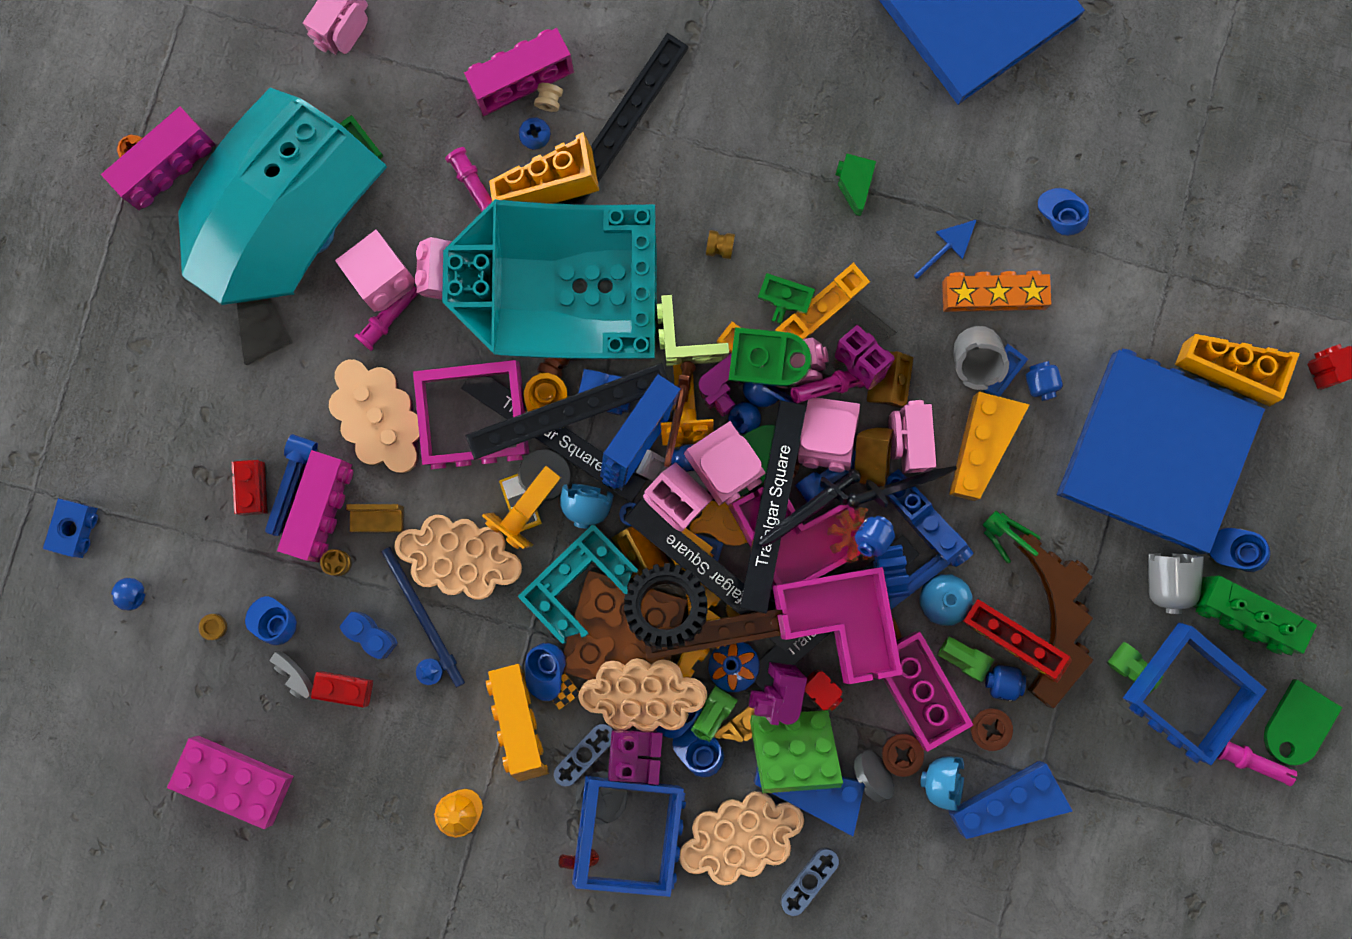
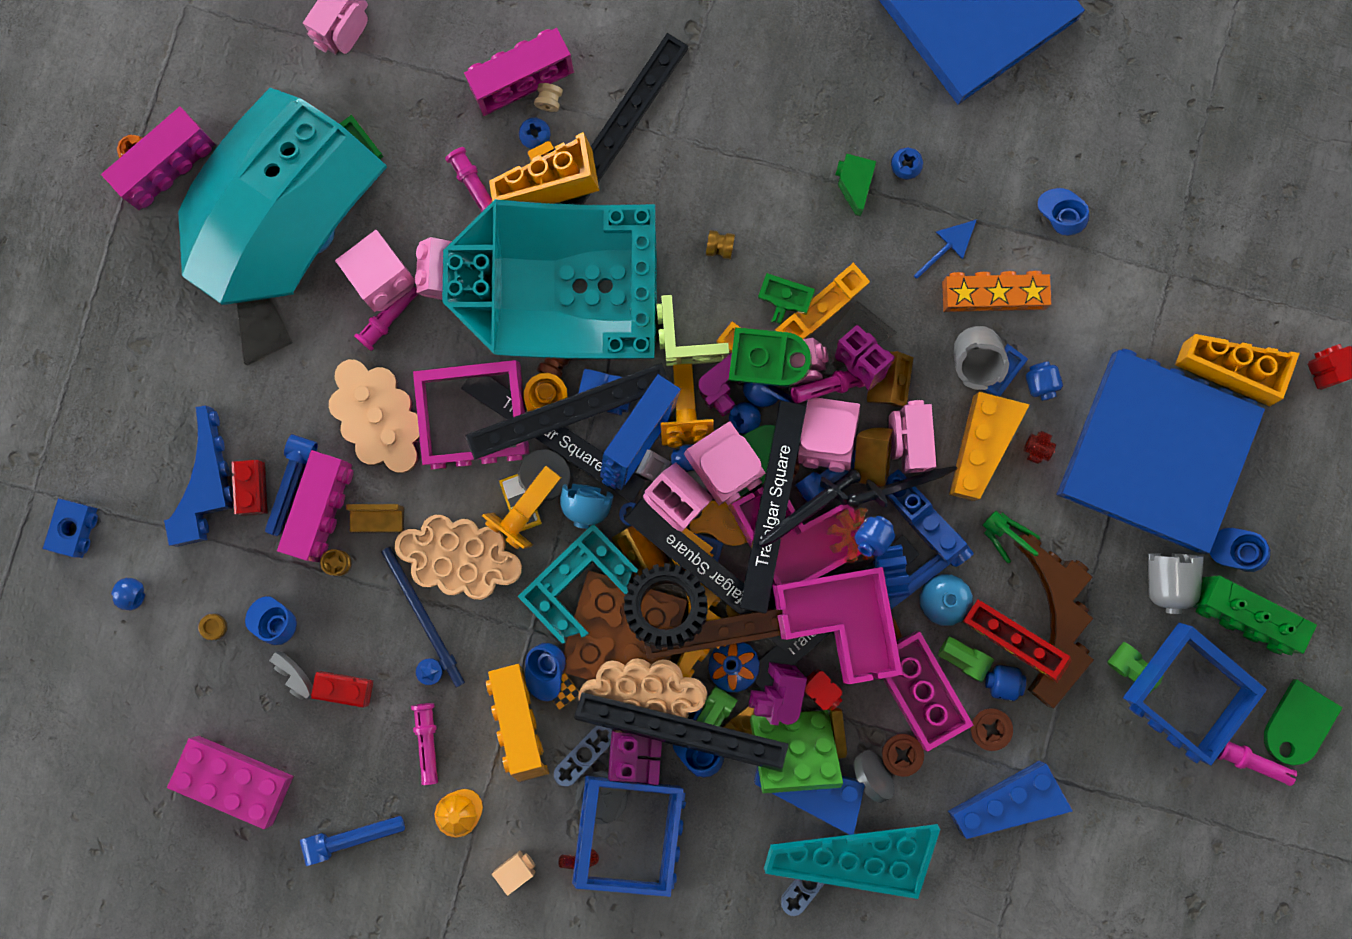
blue brick [340,612,398,659] -> none
copper sword [664,361,696,467] -> none
light nougat plate [679,791,804,886] -> none
dark azure cylinder [921,756,964,811] -> none
none -> blue arch [164,405,234,547]
none -> blue axle [299,816,405,866]
none -> dark pink pin [411,703,438,785]
none -> light nougat brick [492,851,536,896]
none -> light orange tile [527,141,554,161]
none -> black tile [574,692,789,772]
none -> teal wing [764,824,940,899]
none -> pearl gold tile [830,708,847,759]
none -> blue piece [891,147,923,180]
none -> clear red gear [1023,431,1056,464]

